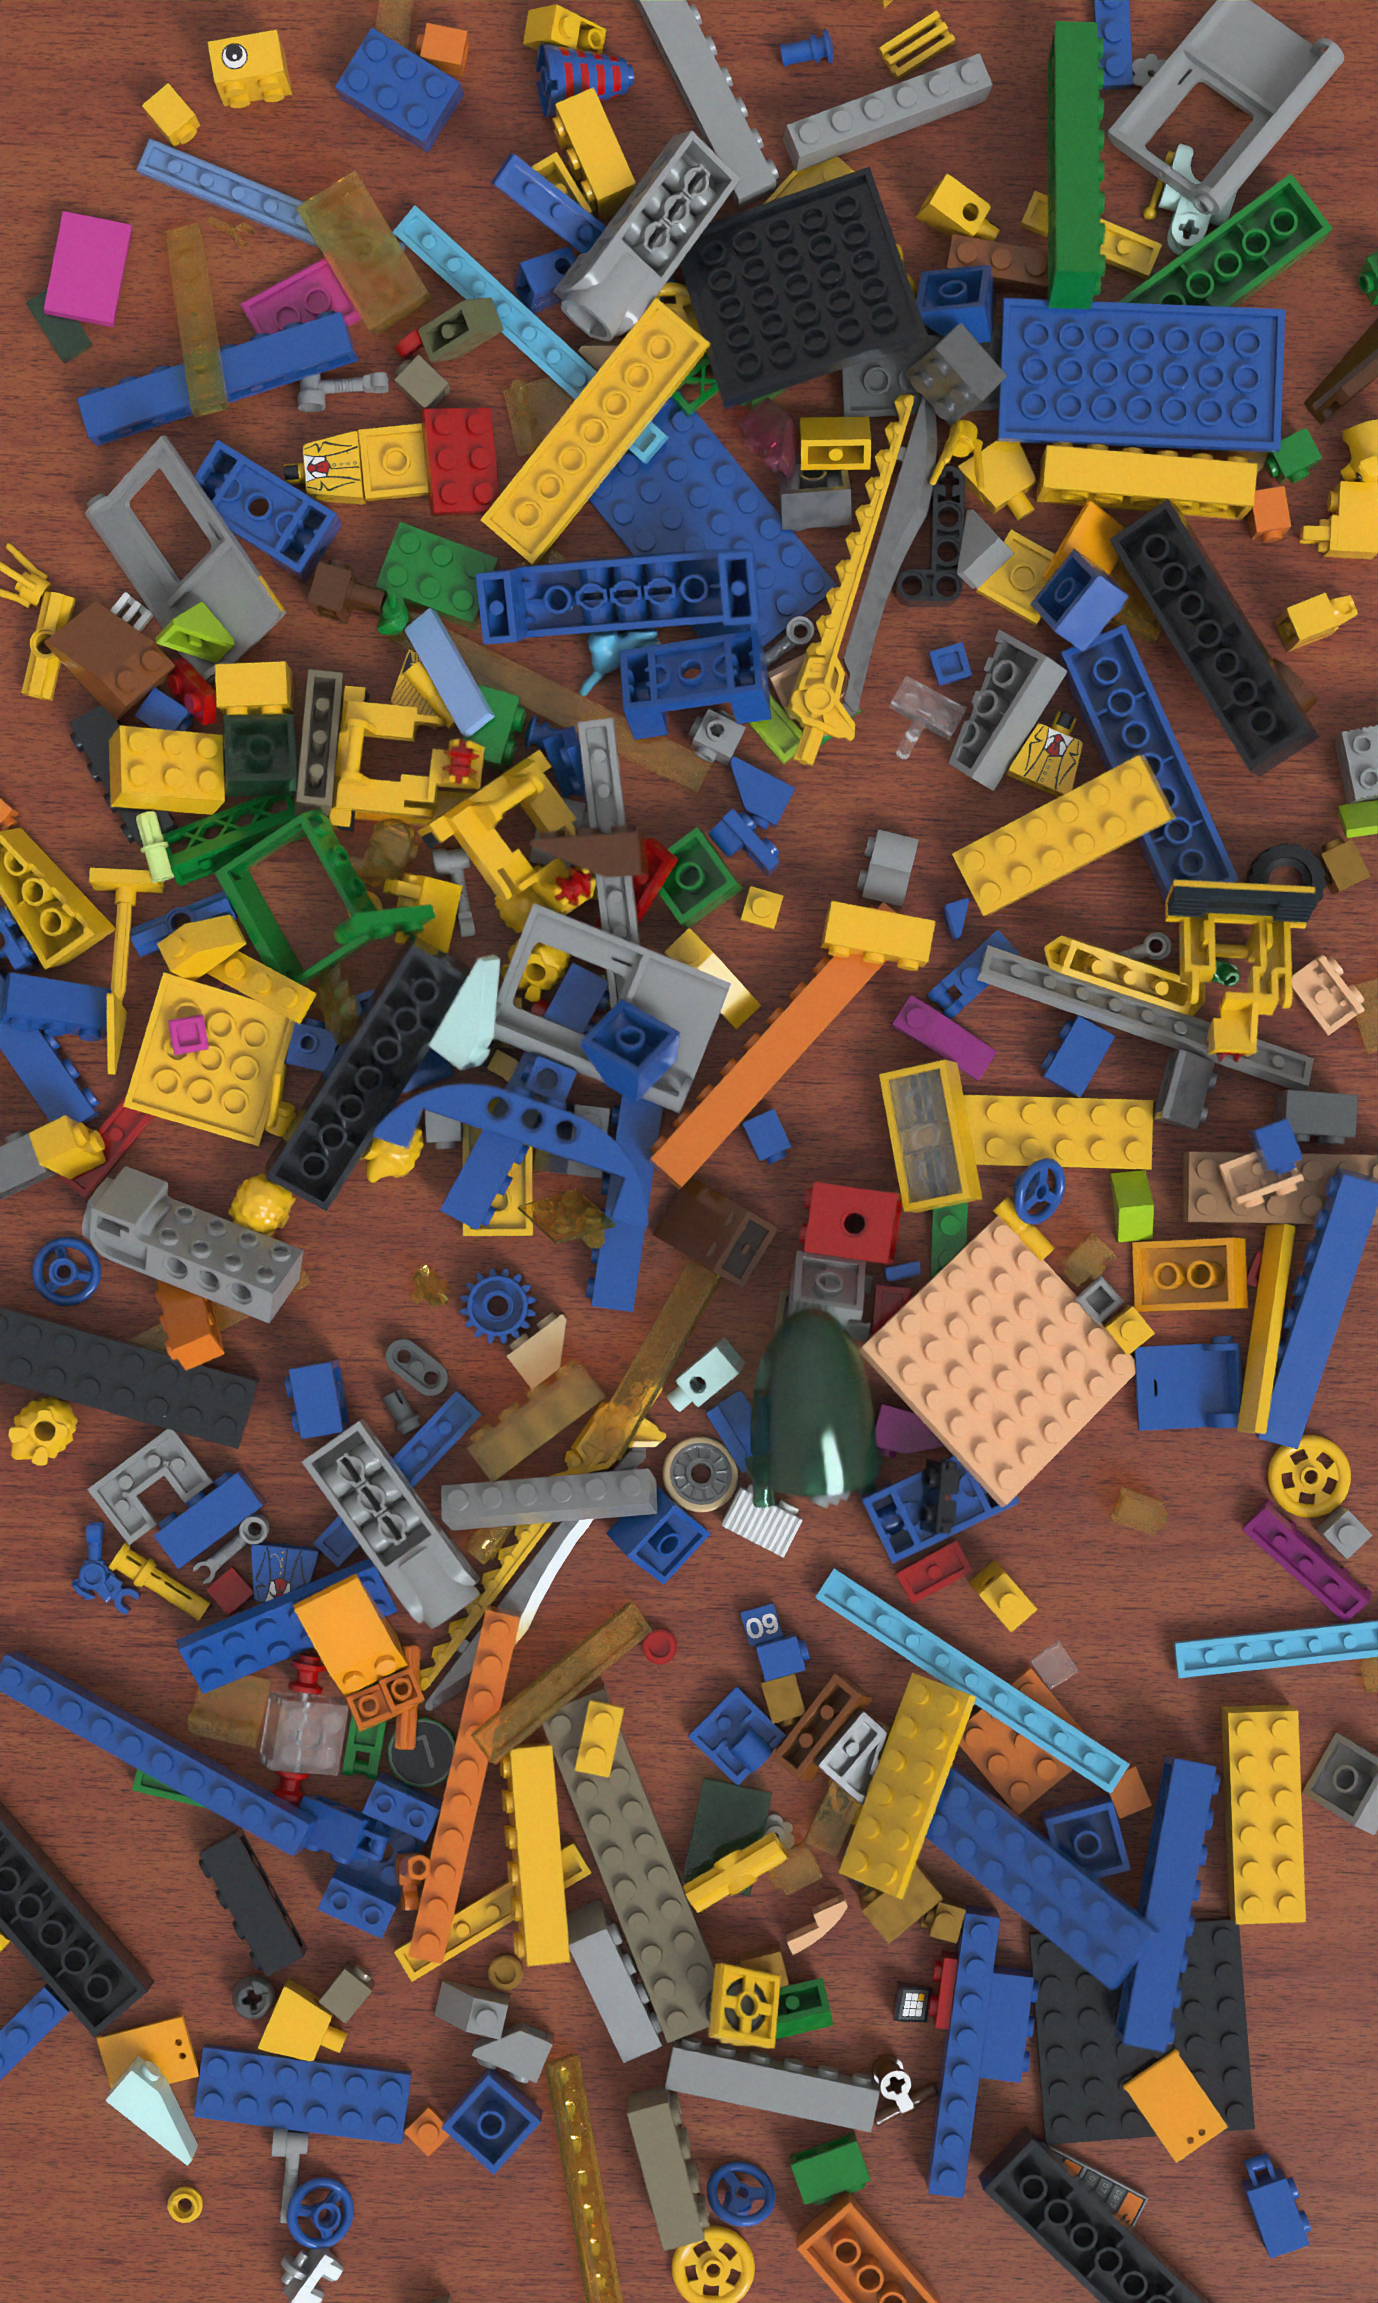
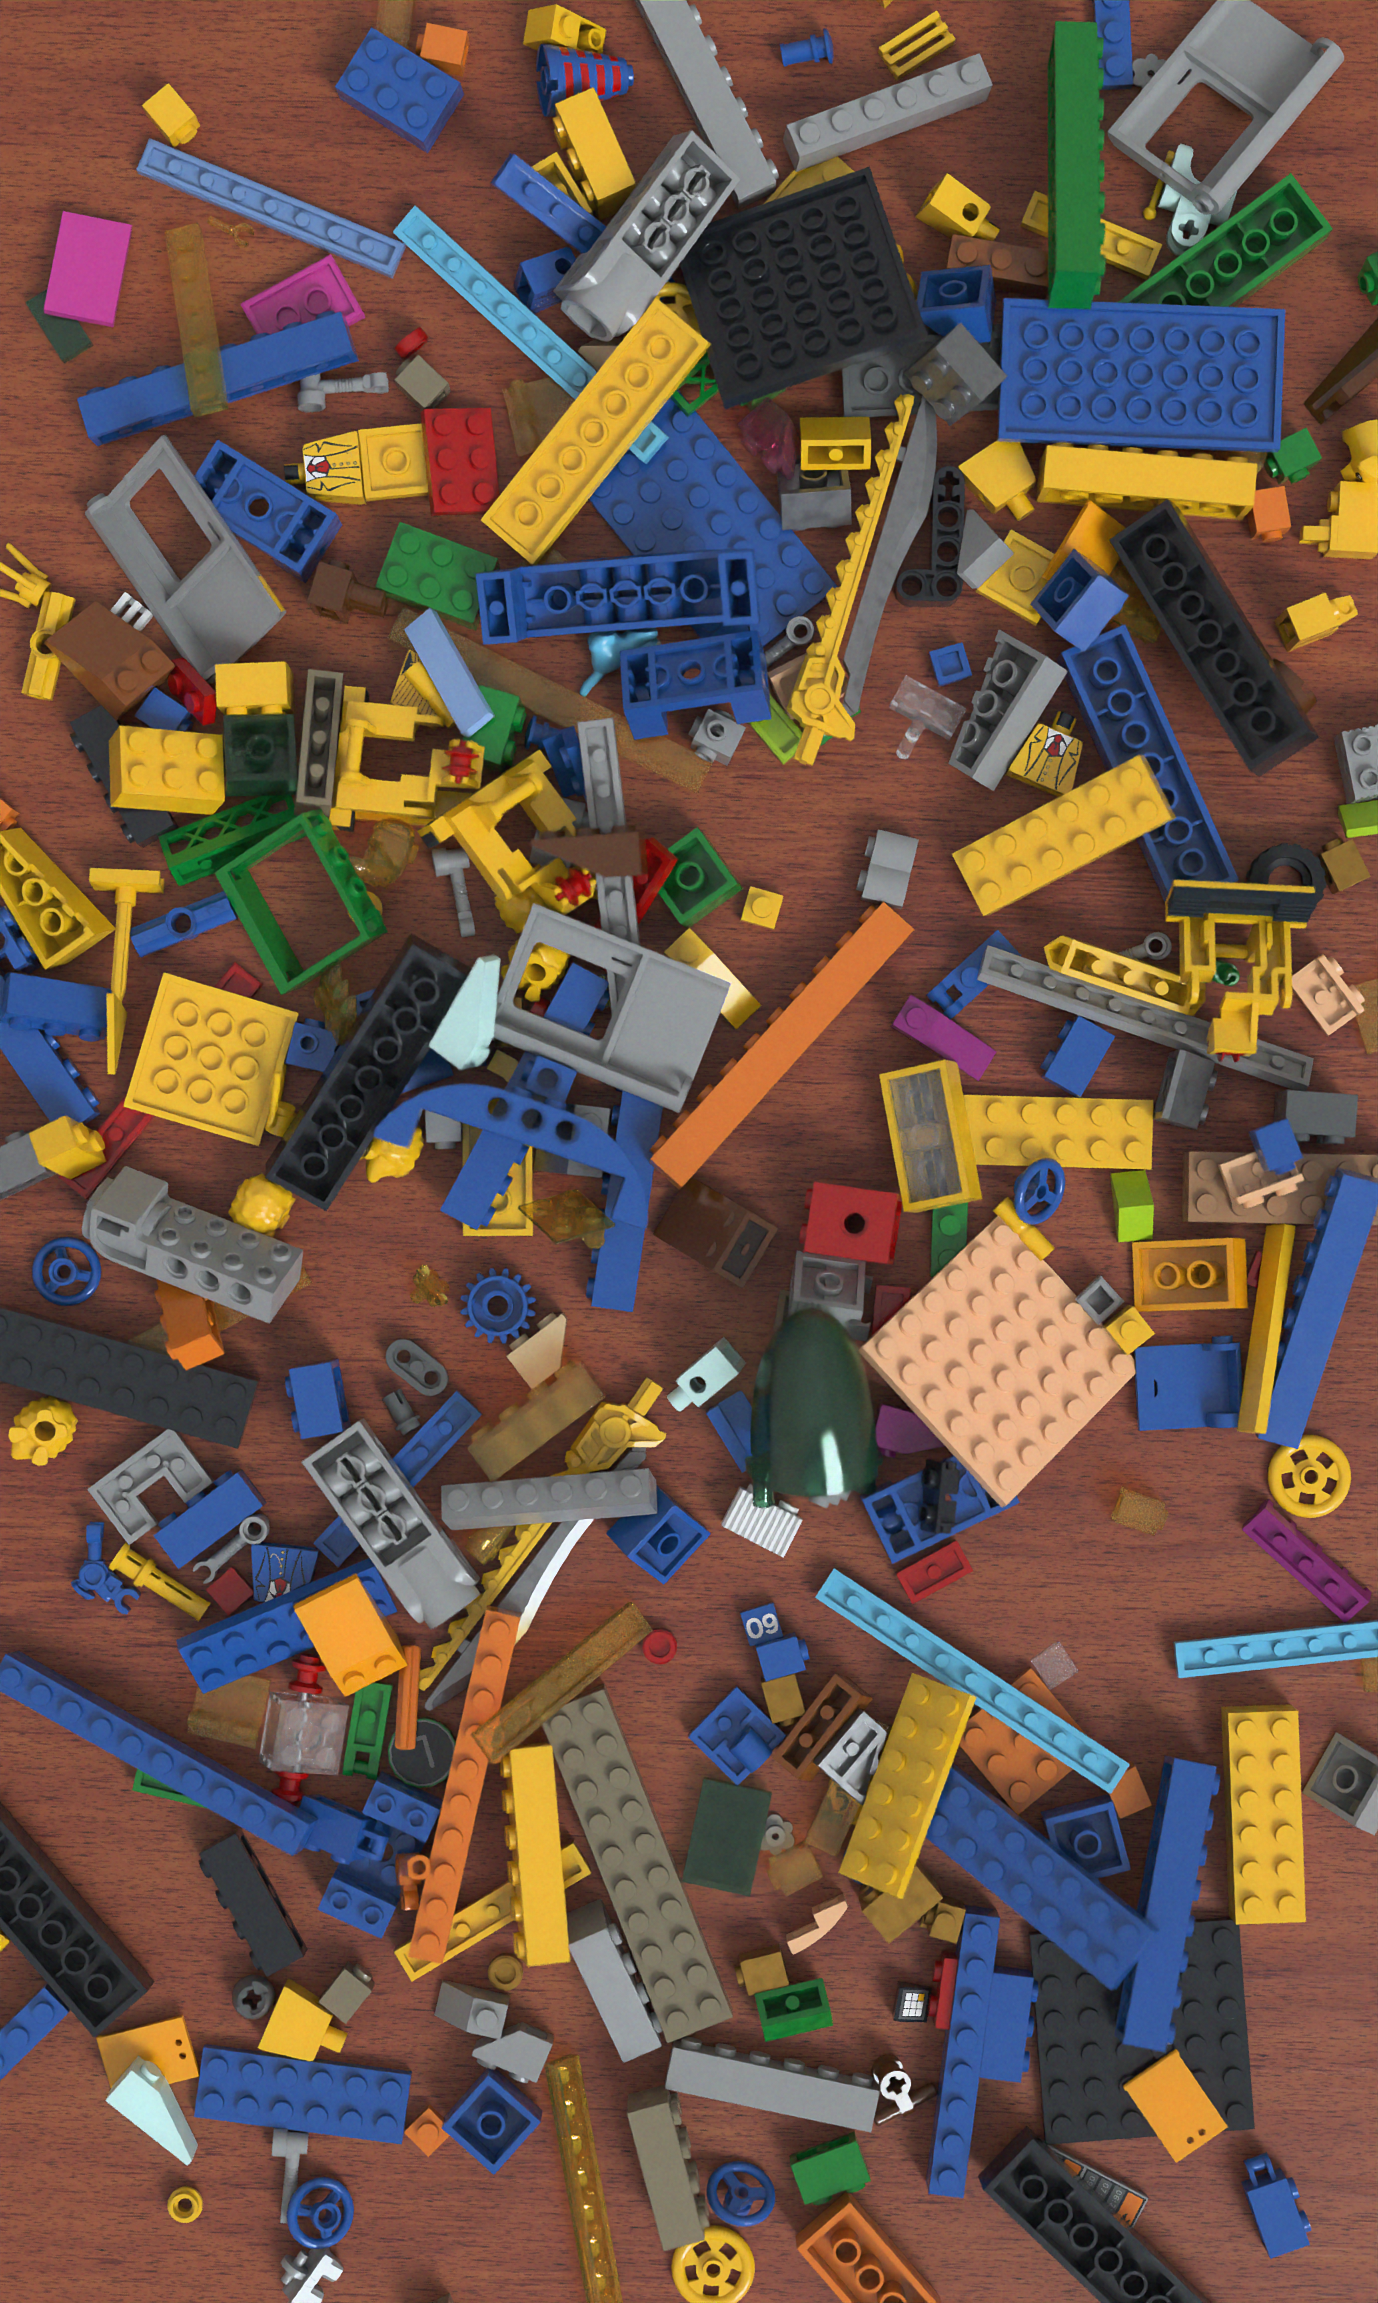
yellowish green axle [136,811,174,883] -> none
lime slope [155,601,235,663] -> none
yellow slope [157,915,247,981] -> none
dark pink tile [168,1014,209,1055] -> none
yellow brick [207,30,292,108] -> none
yellow plate [207,951,317,1024] -> none
clear yellow brick [296,171,434,336] -> none
green plate [333,904,436,945] -> none
orange slope [346,1668,425,1732] -> none
green piece [376,587,409,635] -> none
yellow hinge [383,873,463,954] -> none
olive brick [418,297,504,363] -> none
yellow plate [575,1699,624,1778] -> none
blue slope [580,999,680,1103] -> none
clear yellow plate [588,1261,722,1461] -> none
flat silver wheel [663,1436,738,1512] -> none
yellow piece [683,1832,789,1913] -> none
yellow piece [705,1963,781,2048] -> none
blue plate [708,809,780,877] -> none
blue slope [730,756,795,830] -> none
blue brick [742,1109,791,1165] -> none
yellow brick [820,901,935,971] -> none
blue tile [883,1260,921,1282] -> none
yellow plant [929,420,984,492] -> none
blue slope [942,898,969,941] -> none
yellow torso [968,1560,1038,1633] -> none
clear yellow brick [1060,1233,1118,1287] -> none
light grey brick [1315,1506,1373,1559] -> none

